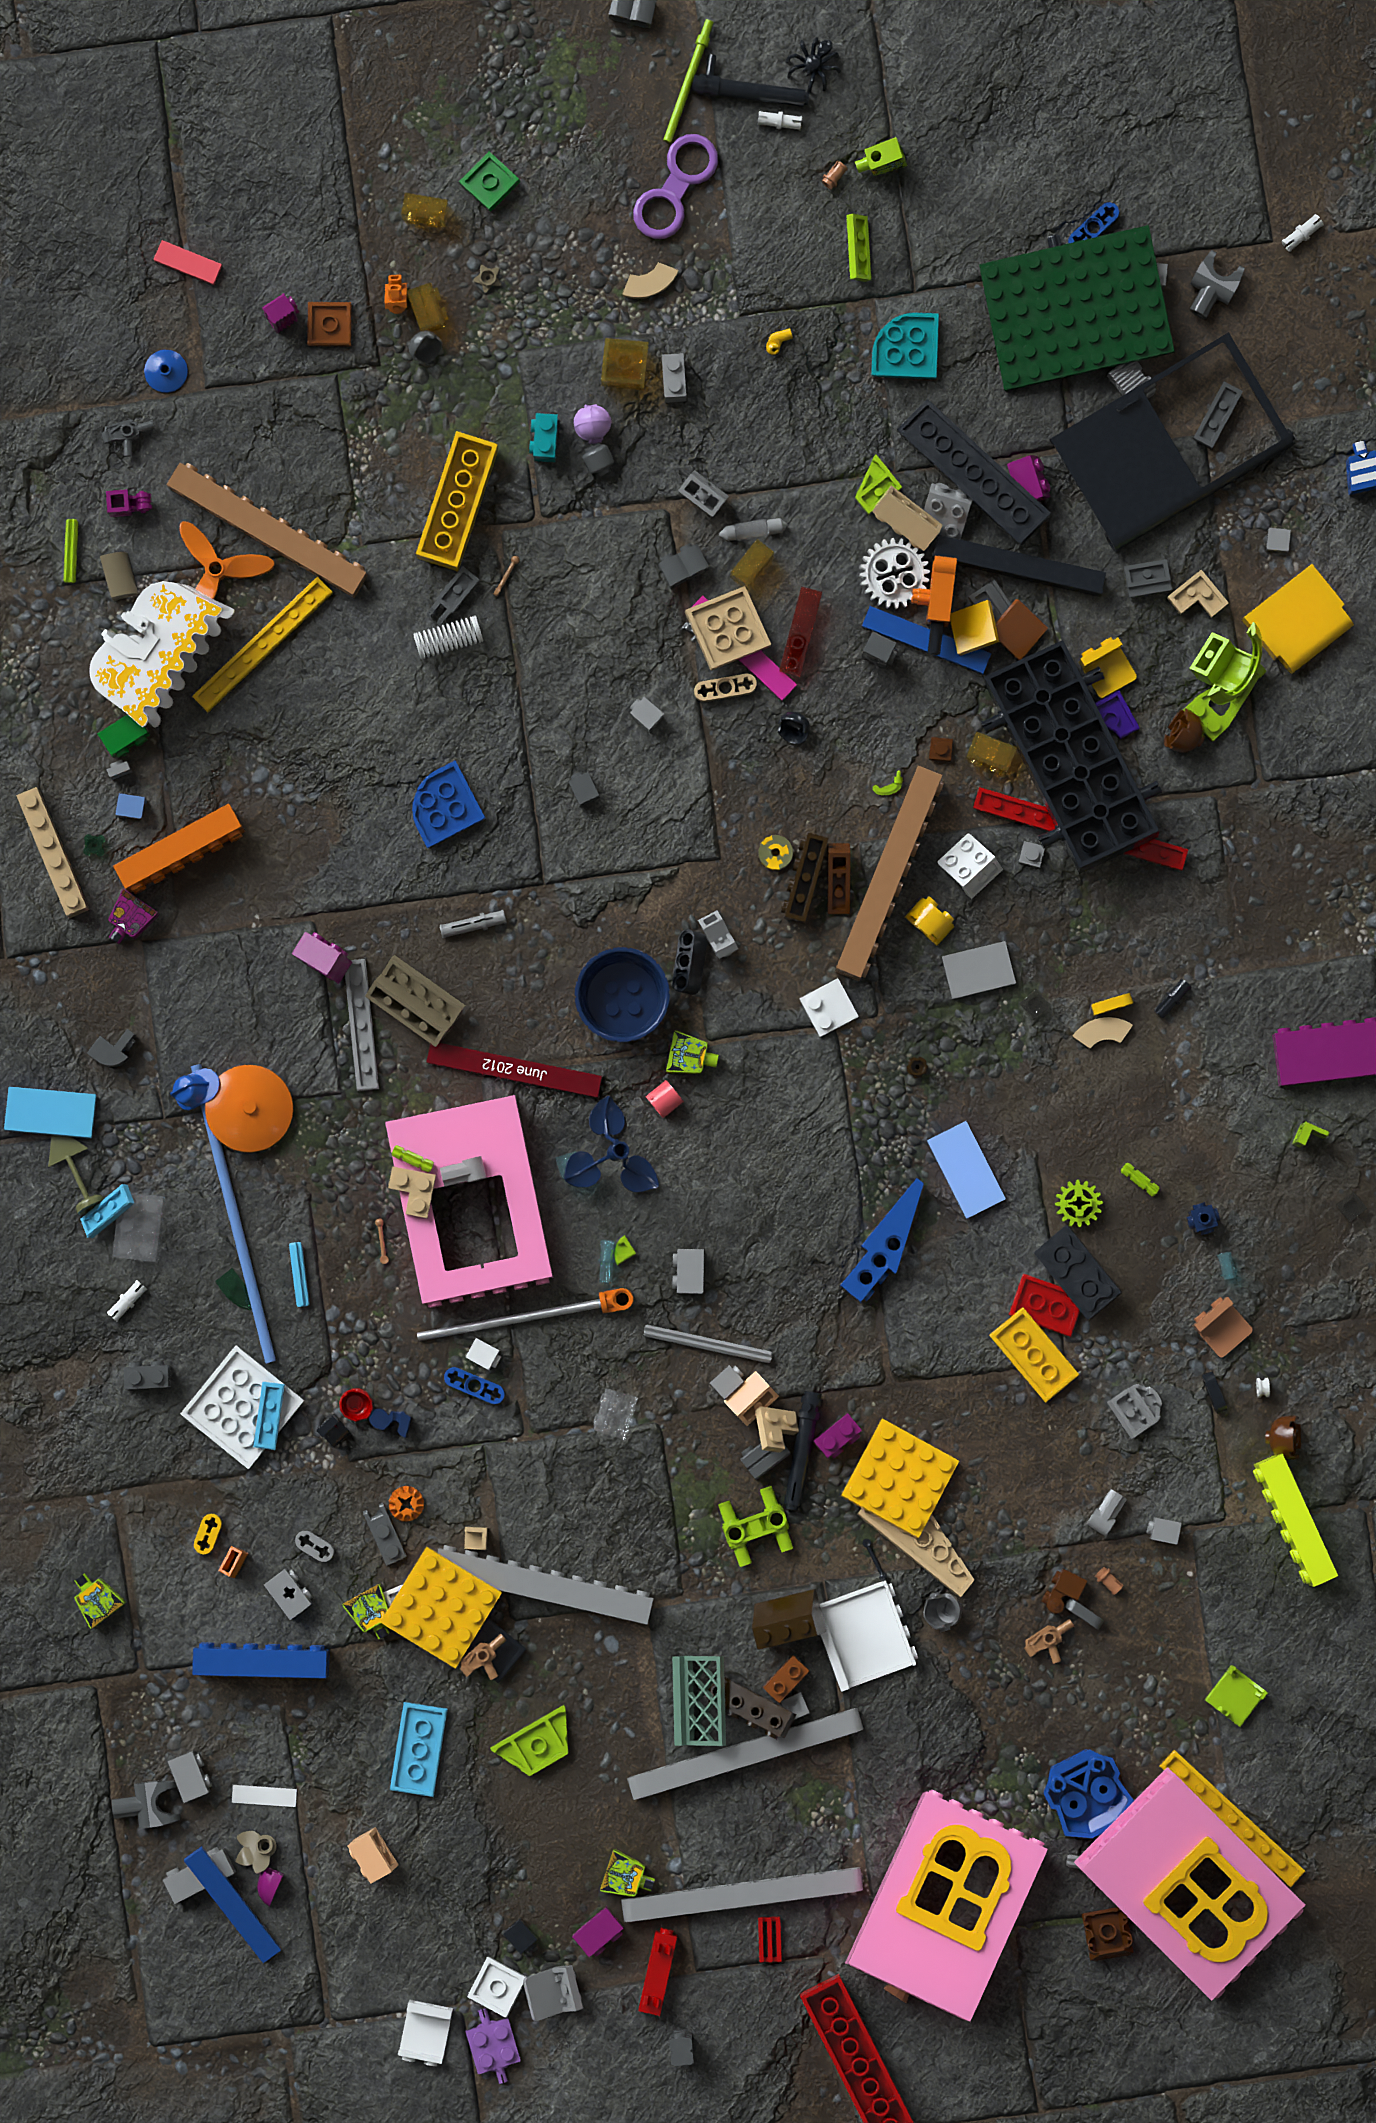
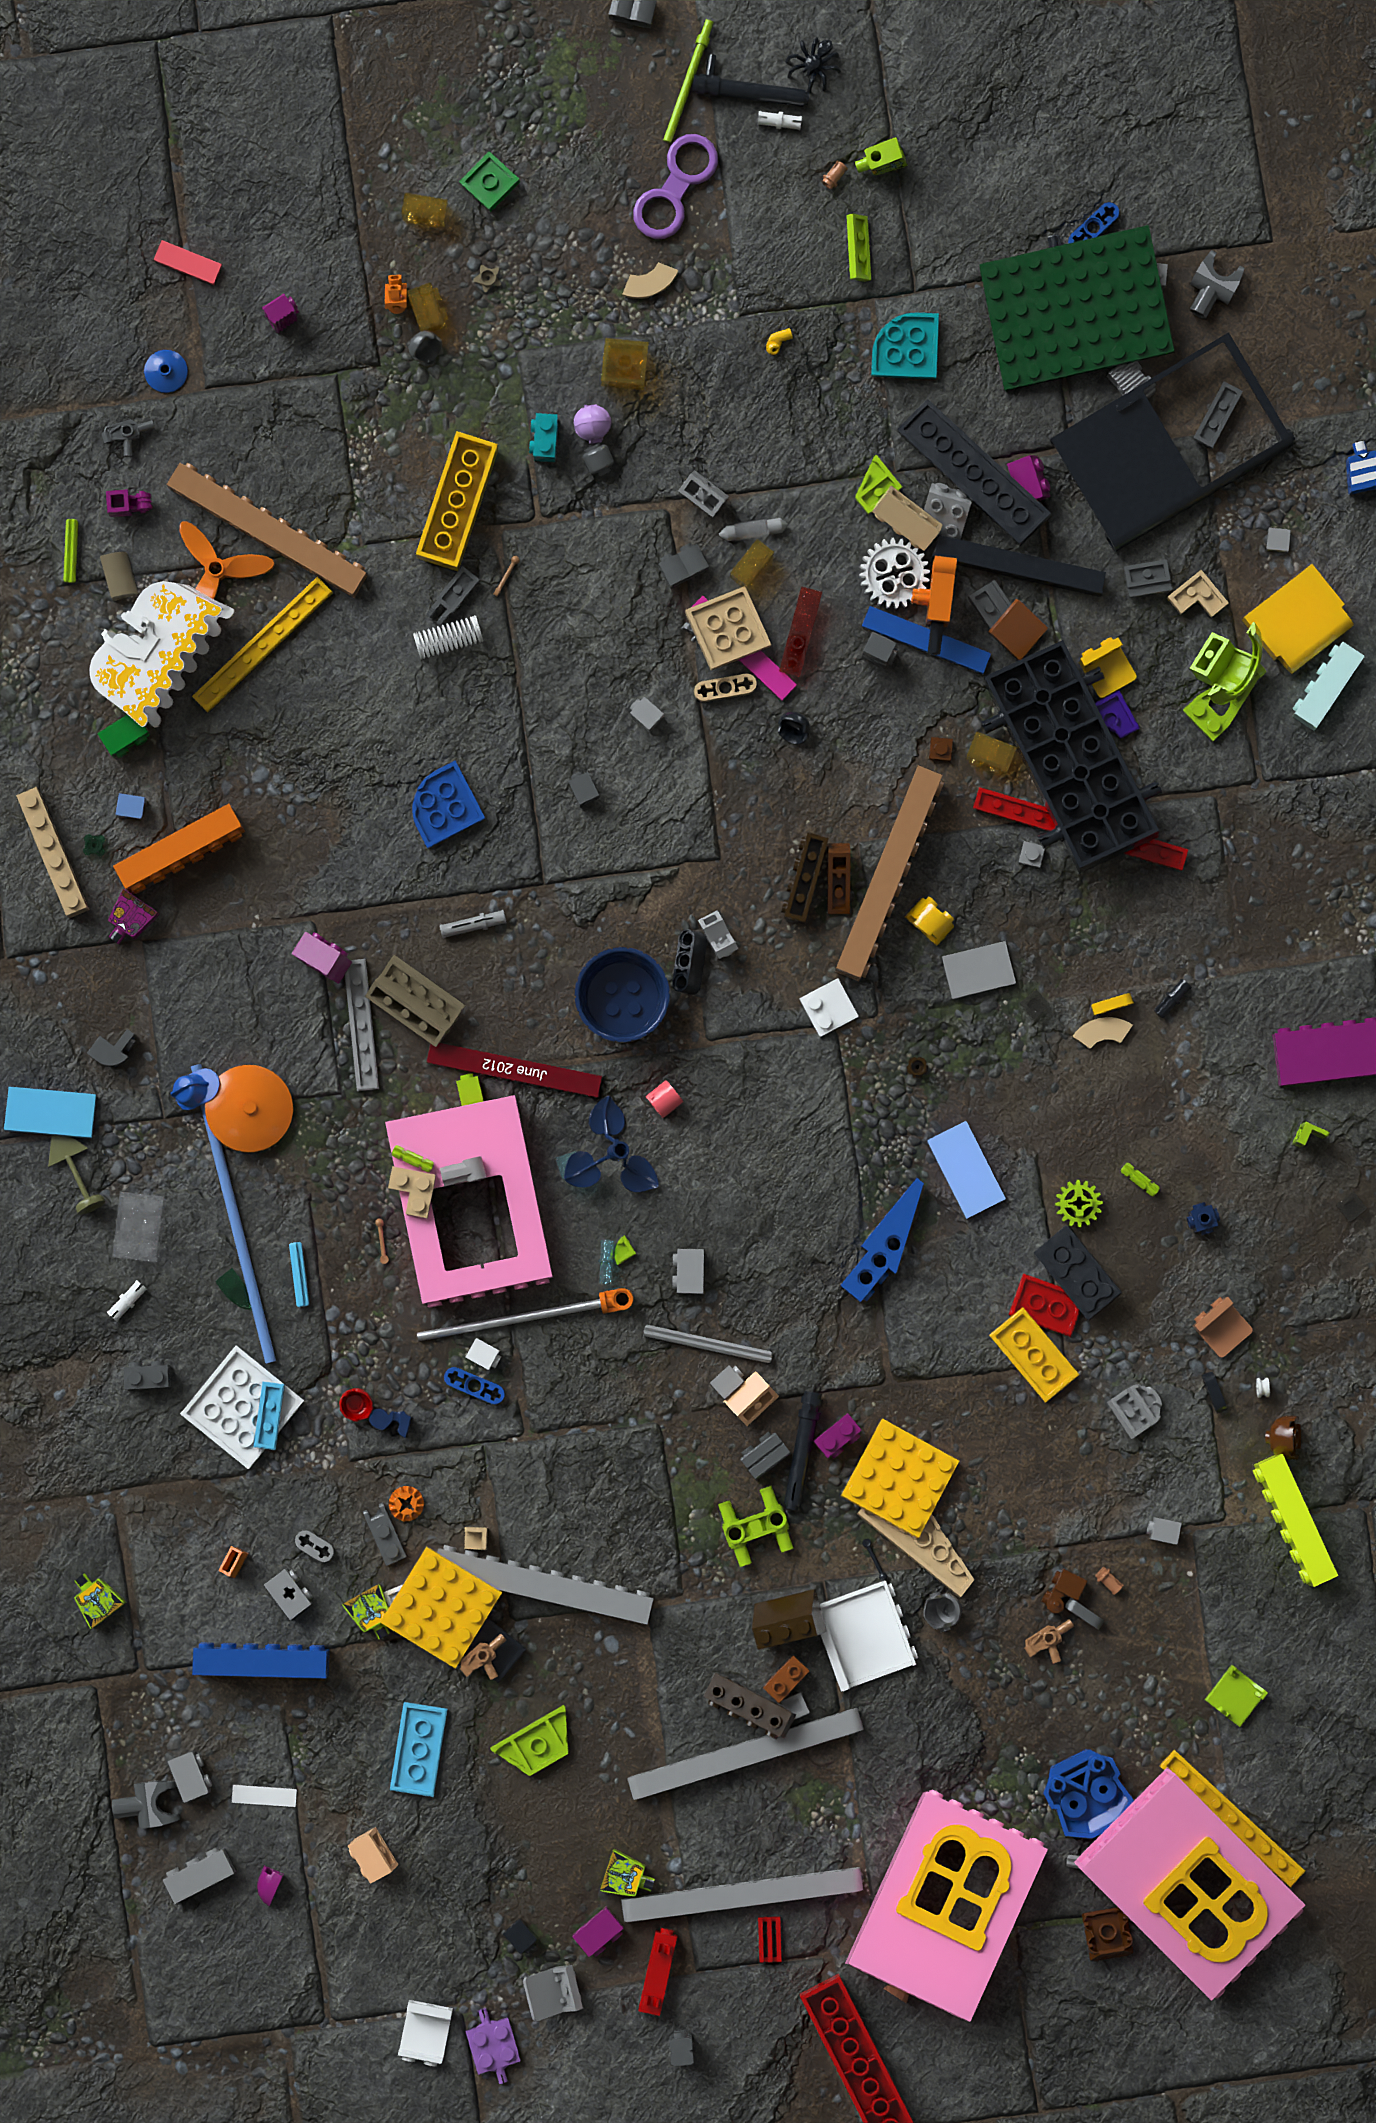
medium azure tile [80,1184,134,1238] -> none
light grey plate [106,760,132,780] -> none
blue tile [184,1846,281,1963] -> none
yellow beam [194,1514,222,1554] -> none
dark tan plate [236,1831,277,1874] -> none
dark orange tile [307,302,352,346] -> none
black plate [316,1414,350,1448] -> none
white plate [467,1957,526,2018] -> none
clear bracket [594,1388,638,1440] -> none
light grey brick [662,353,686,403] -> none
lime torso [666,1030,719,1074] -> none
sand green fence [672,1655,726,1746] -> none
tan plate [755,1406,799,1453] -> none
olive piece [758,835,793,870] -> none
lime piece [873,770,903,795] -> none
white bracket [938,833,1003,899] -> none
yellow tile [950,600,999,656] -> none
light grey piece [1087,1489,1127,1536] -> none
reddish brown cylinder [1164,708,1205,753] -> none
clear light blue pin [1217,1252,1238,1280] -> none
white pin [1281,214,1324,252] -> none
none -> lime brick [456,1074,484,1106]
none -> light aqua brick [1292,642,1364,731]

